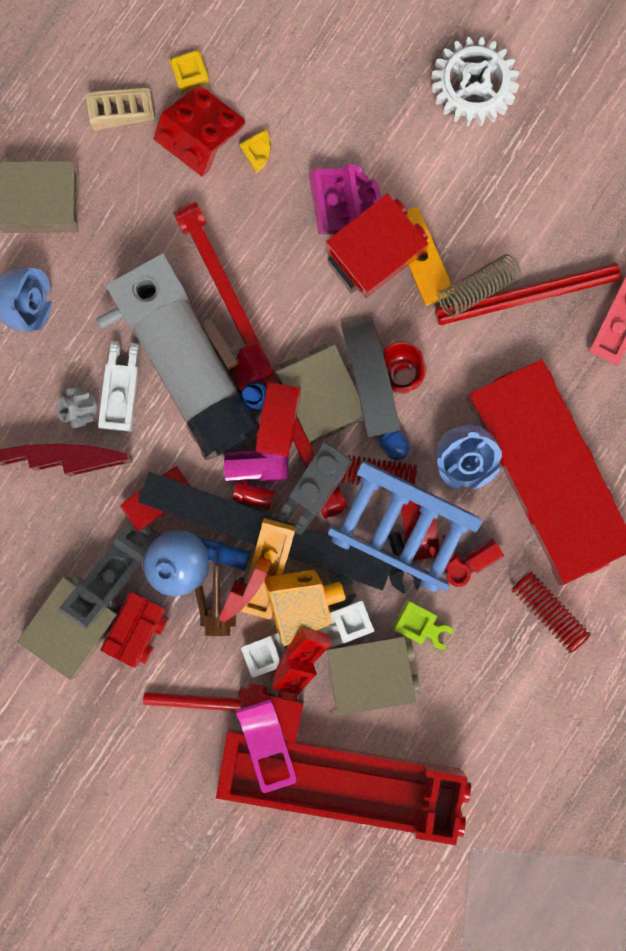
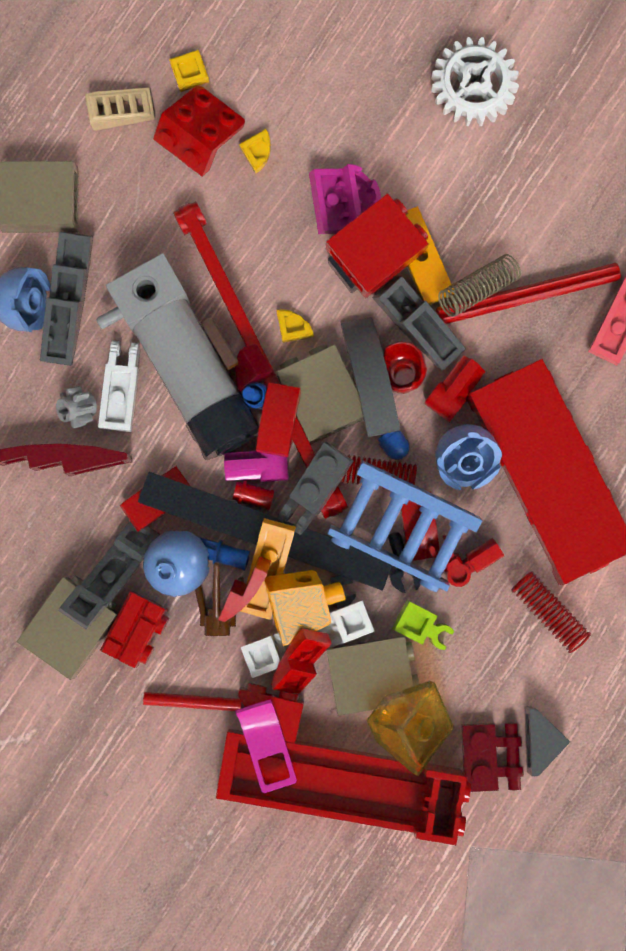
none -> dark grey slope [40,232,93,366]
none -> yellow tile [276,309,314,343]
none -> clear yellow slope [366,681,454,776]
none -> dark grey slope [372,276,466,370]
none -> red piece [424,355,486,423]
none -> dark red plate [461,723,524,792]
none -> dark grey slope [525,706,570,776]

